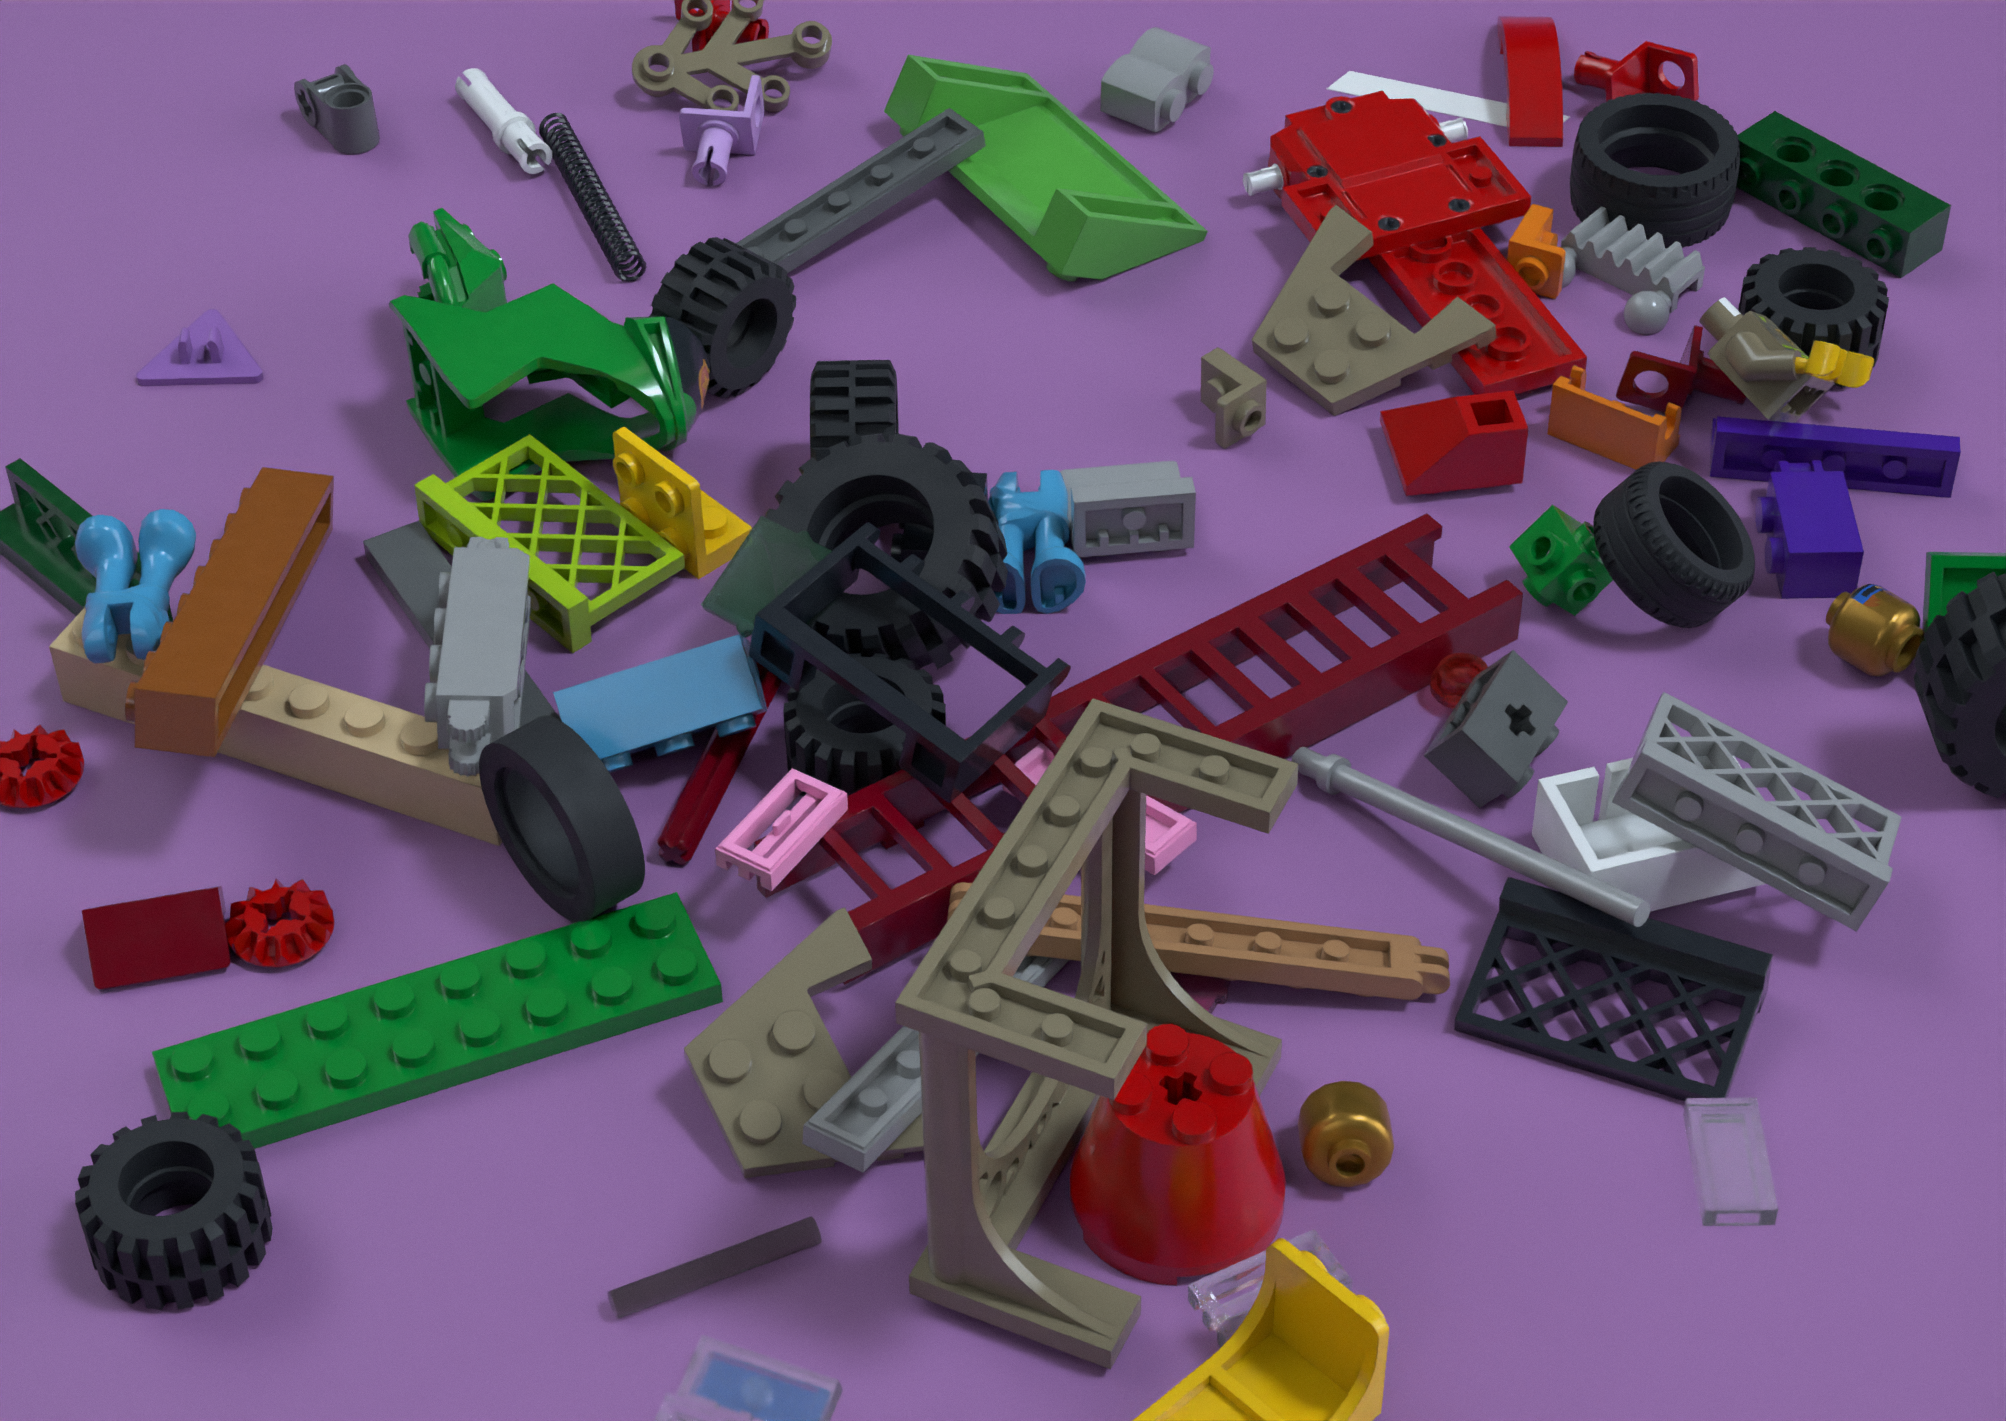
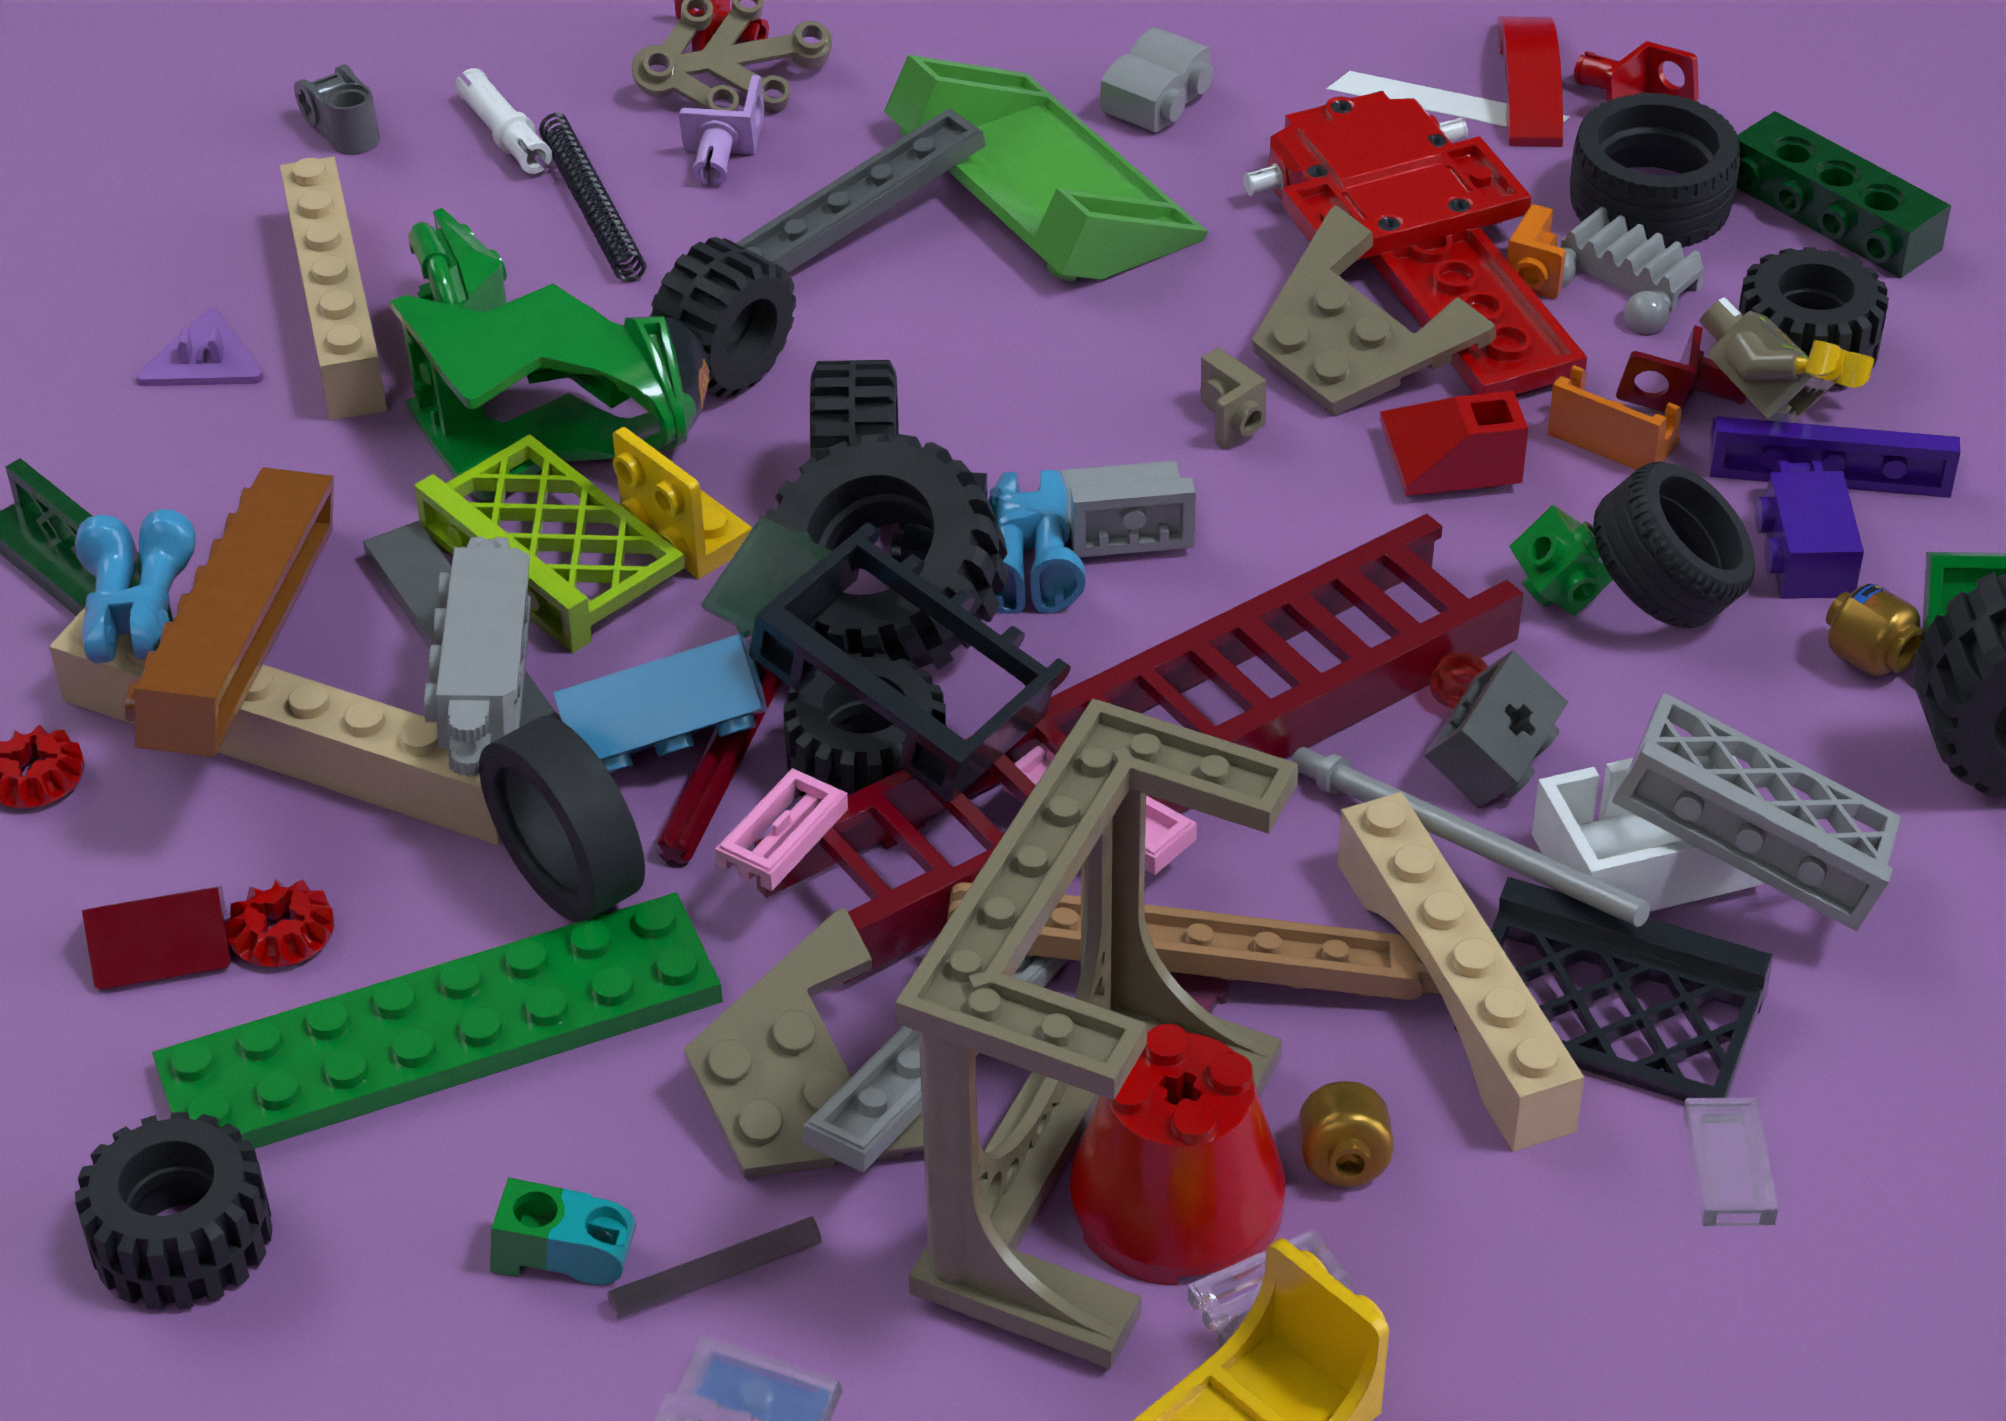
none -> tan brick [280,156,387,420]
none -> leg [490,1177,637,1285]
none -> tan arch [1337,792,1585,1152]

